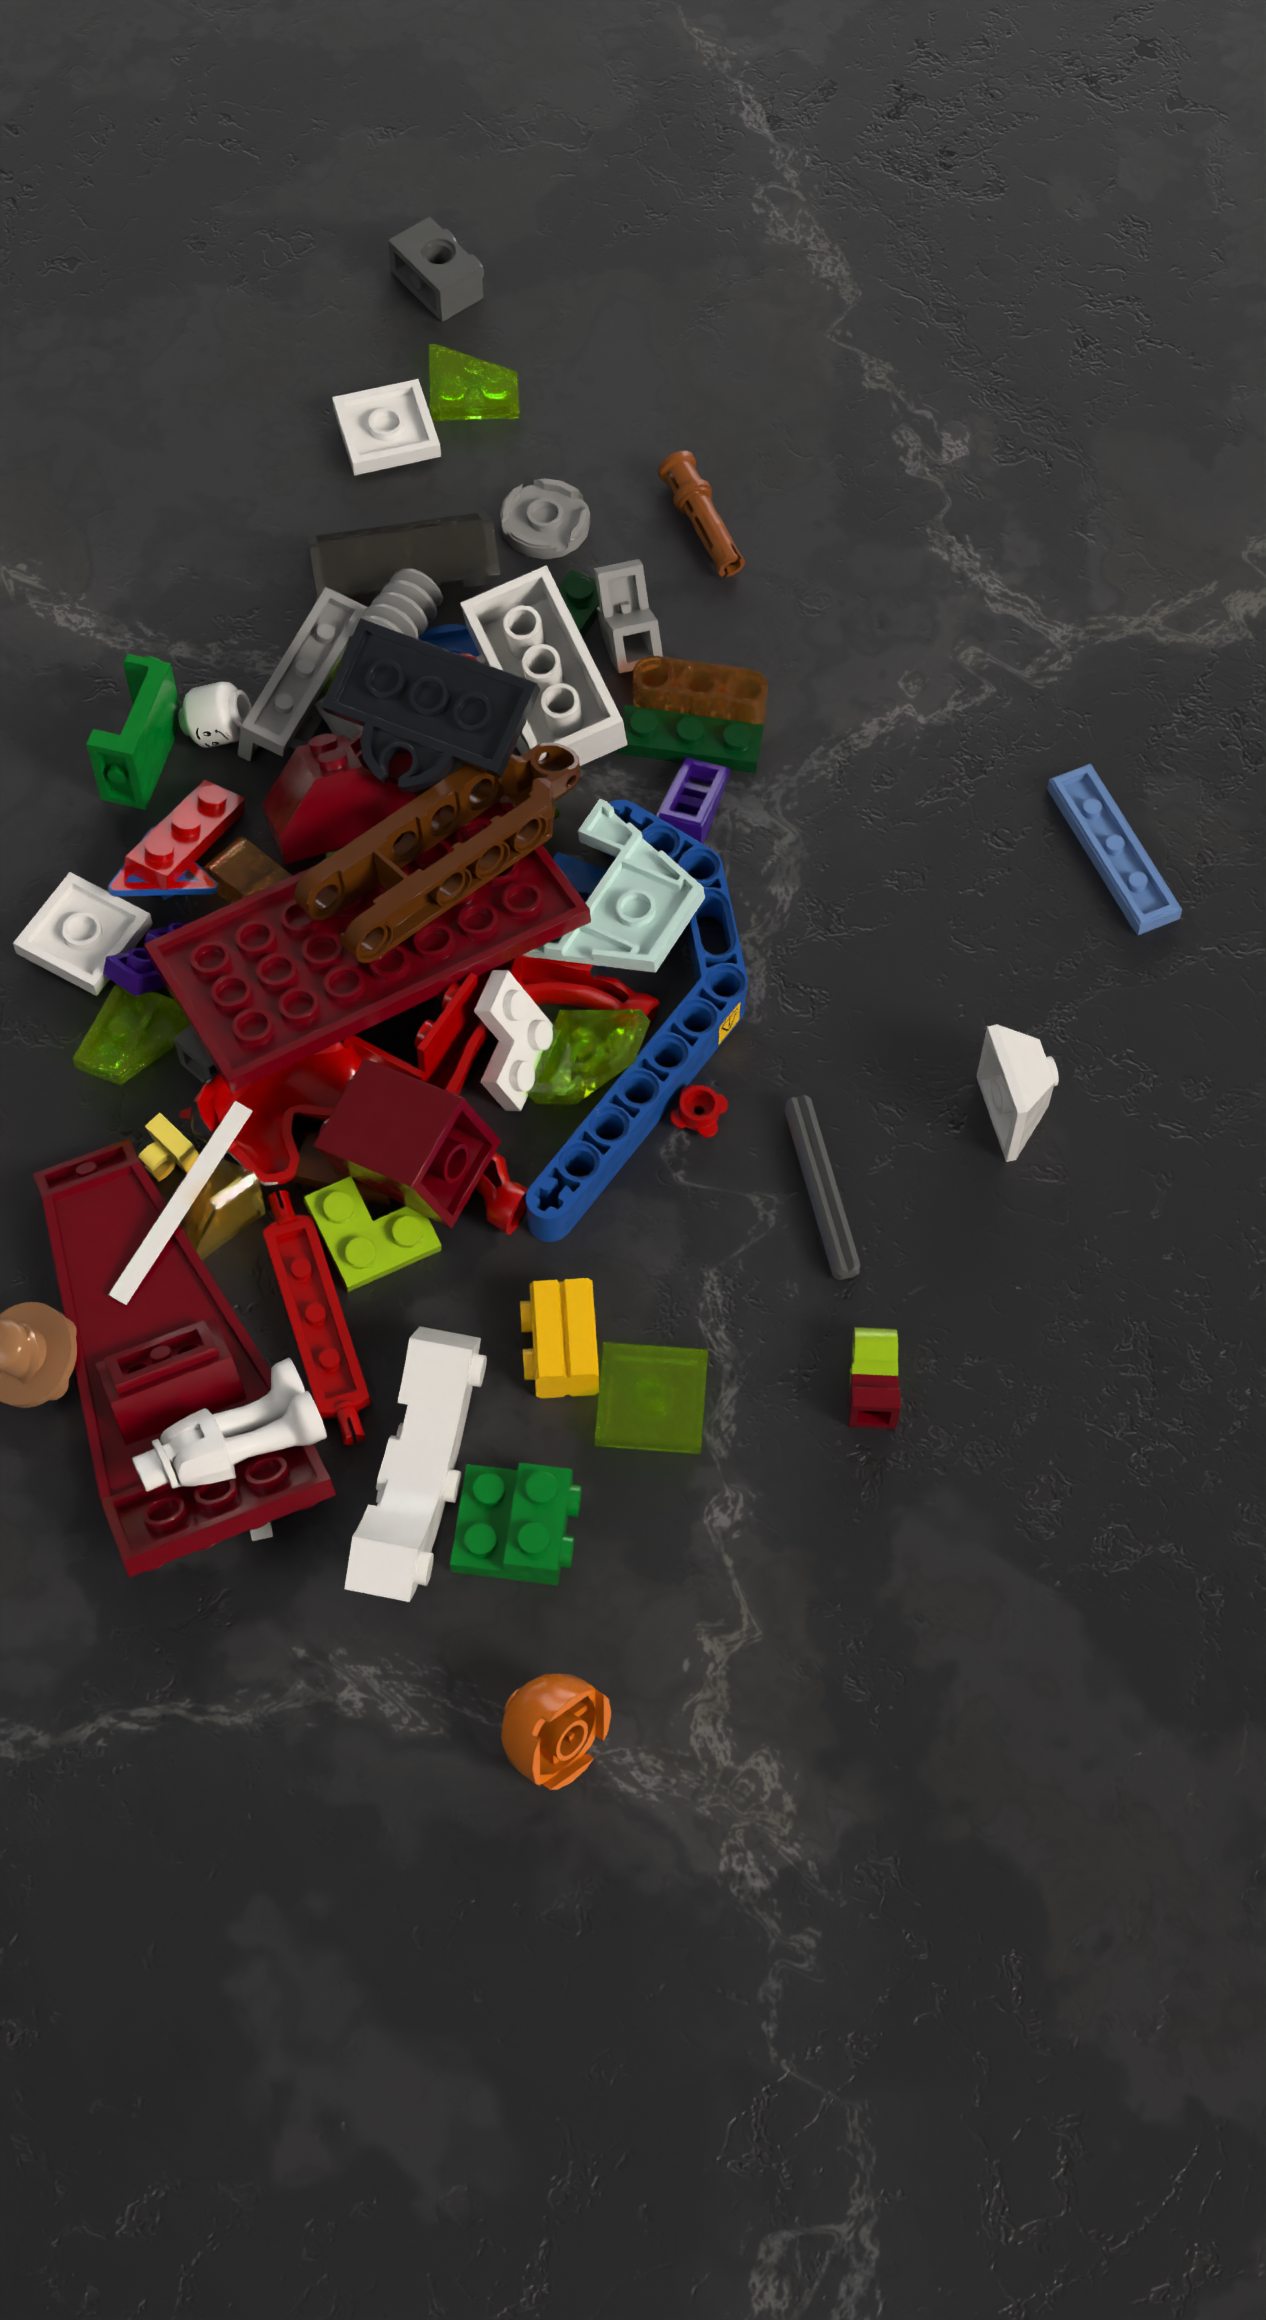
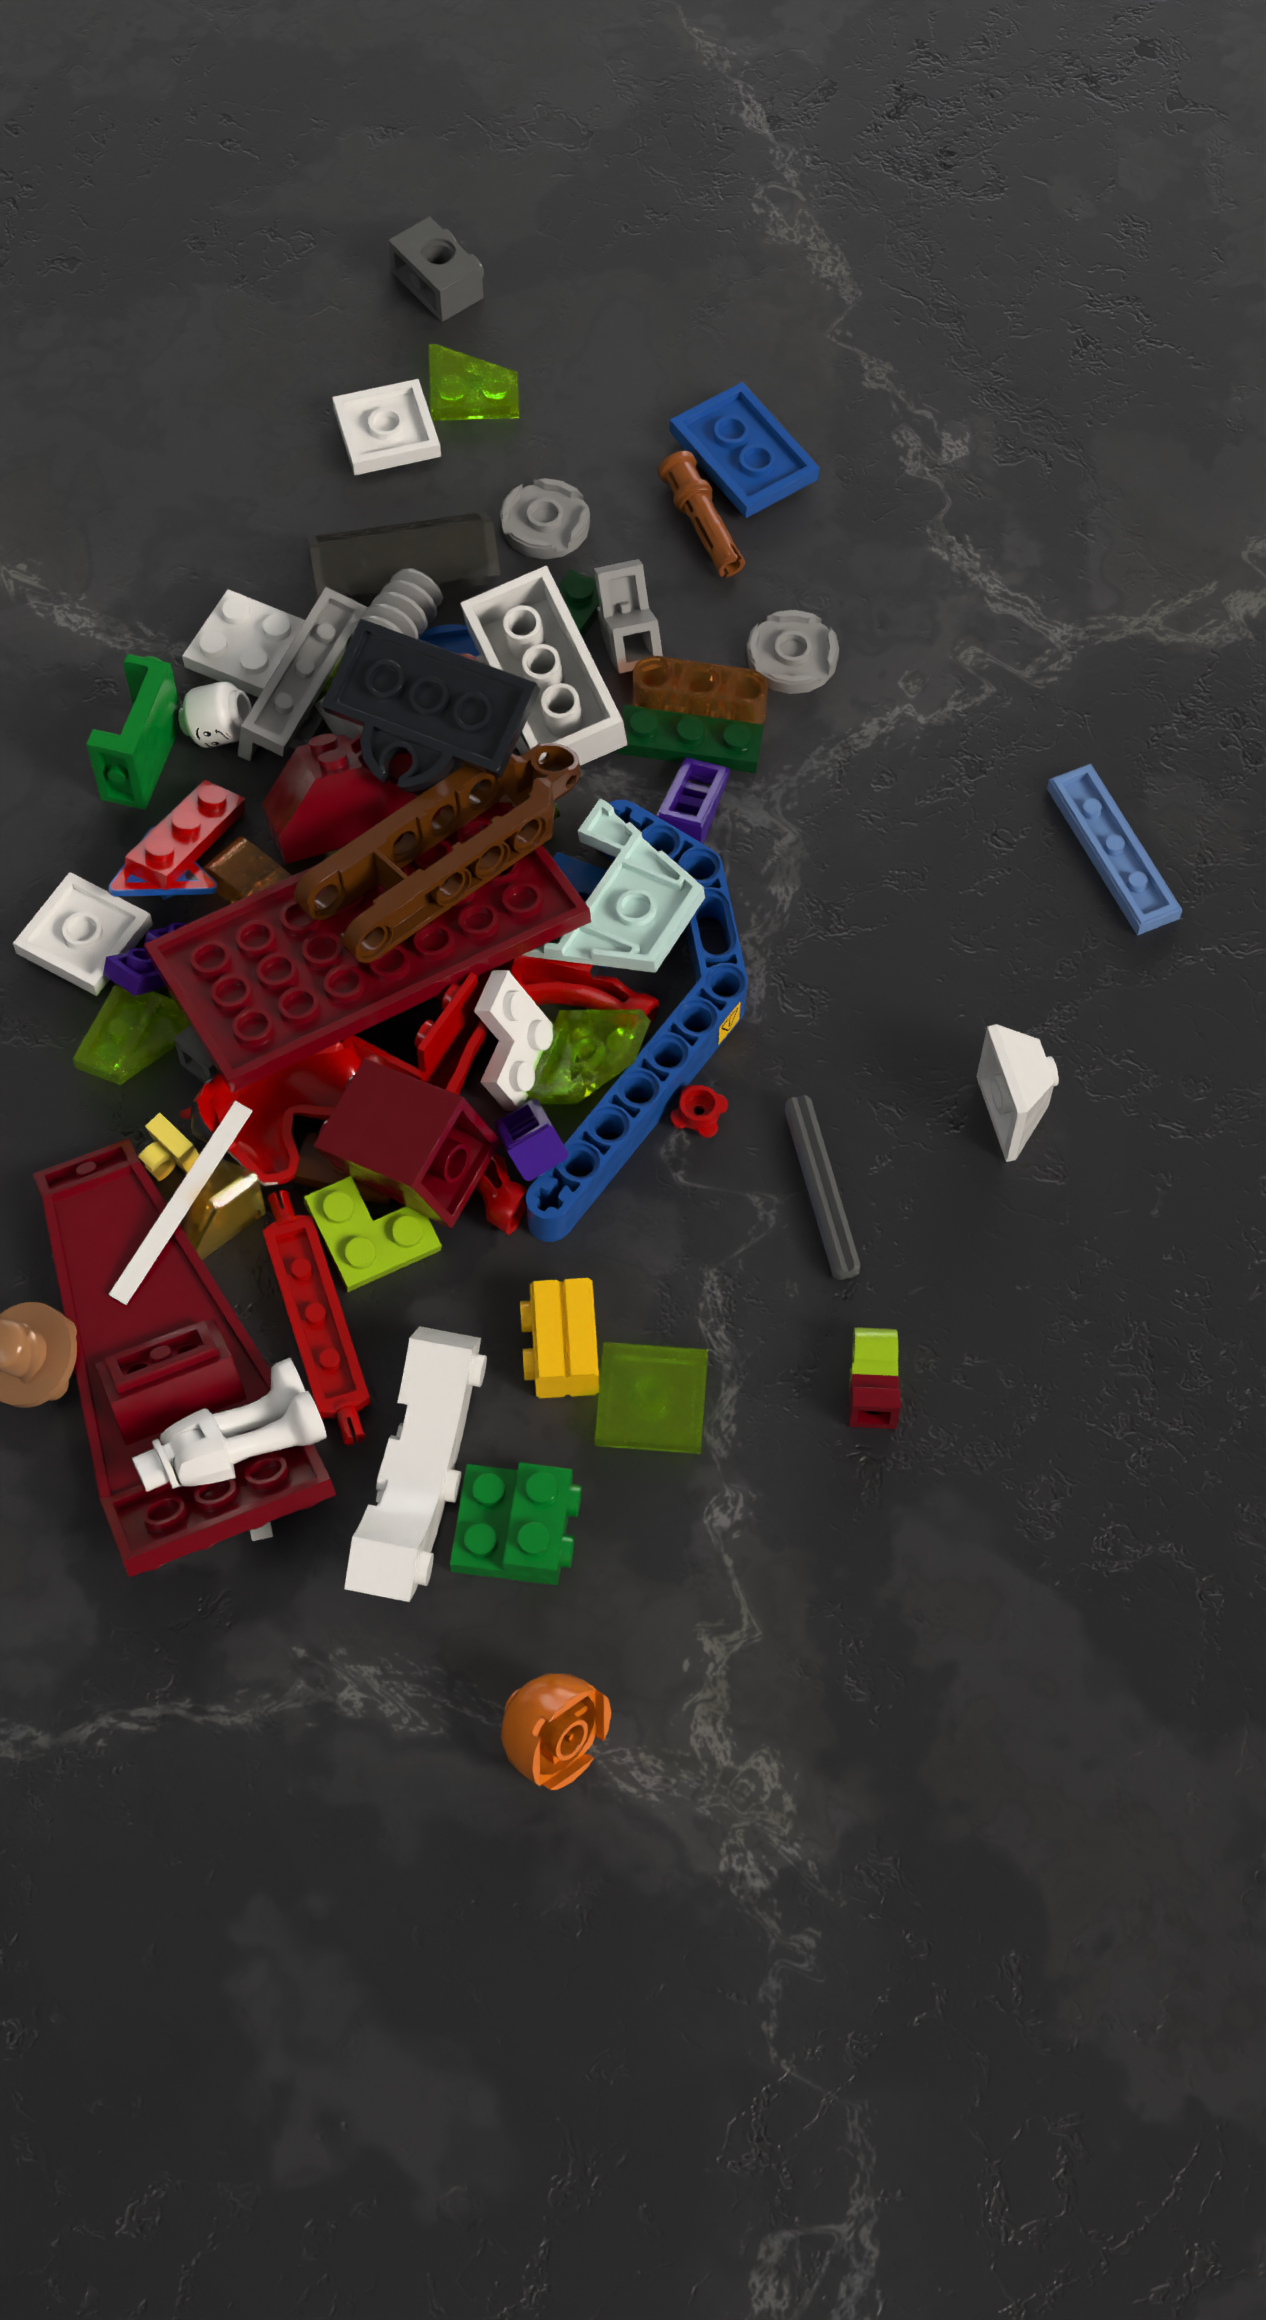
none -> white plate [182,589,305,697]
none -> dark purple slope [494,1098,568,1181]
none -> blue plate [669,382,820,519]
none -> light grey tile [746,610,839,694]

